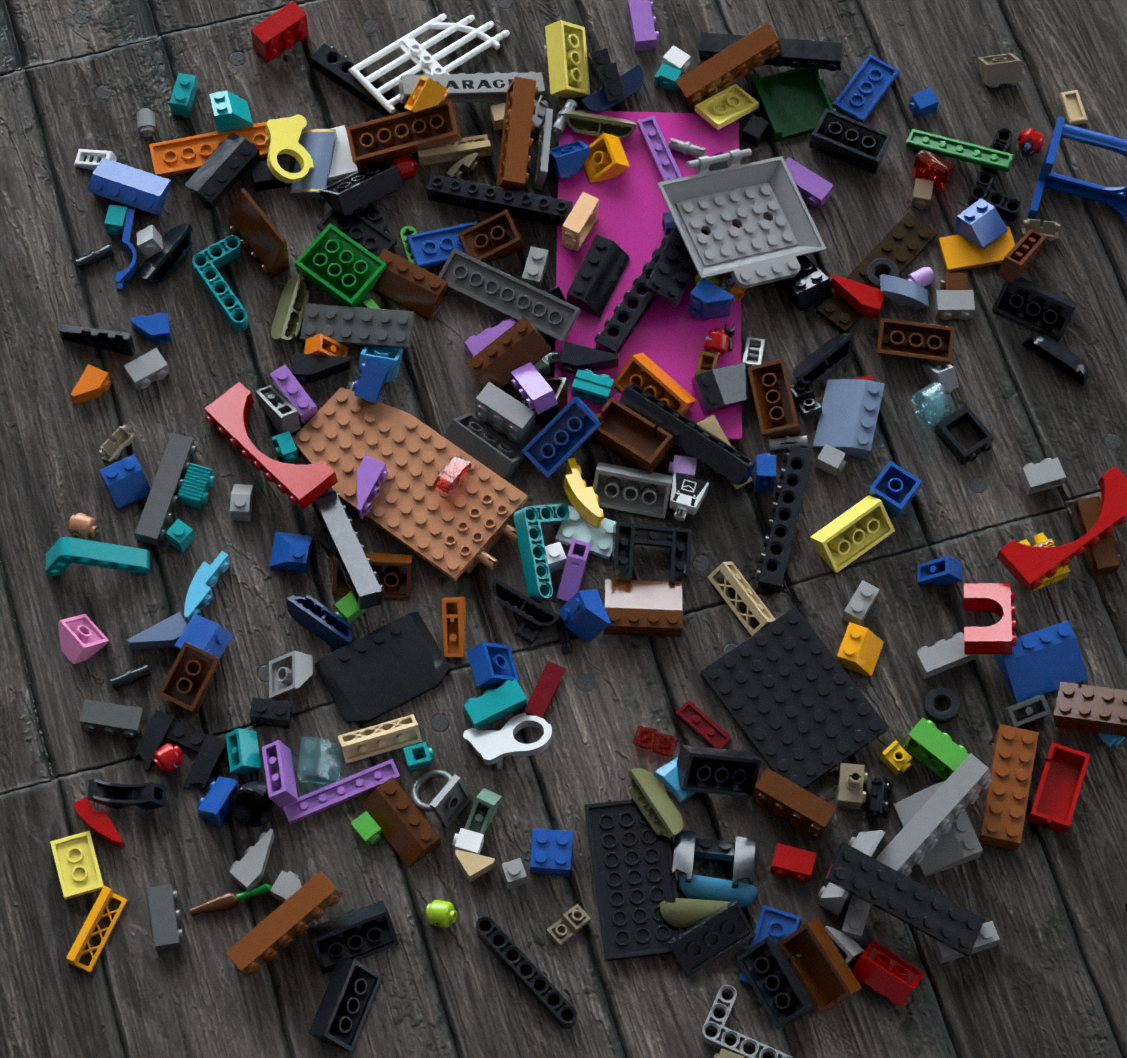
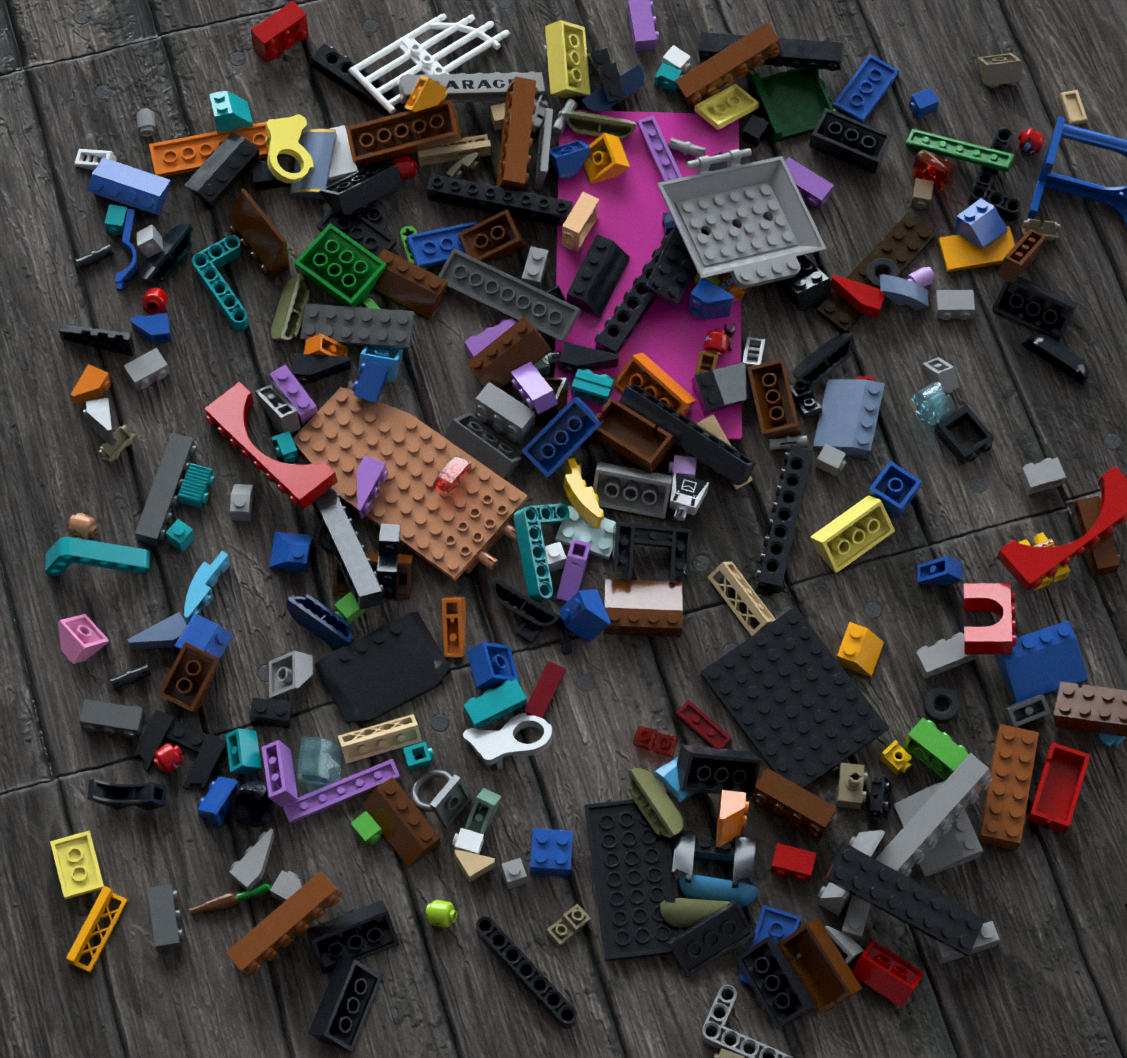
red slope [72,796,125,849] -> none
blue slope [99,454,151,510] -> none
teal brick [169,73,198,118] -> none
blue brick [754,453,776,492] -> none
light grey brick [842,580,879,626] -> none
reddish brown slope [876,318,955,363] -> none
reddish brown brick [940,273,968,290] -> none
none -> slope [83,398,115,446]
none -> red head [142,288,168,315]
none -> black arch [377,524,400,599]
none -> orange slope [715,790,749,847]

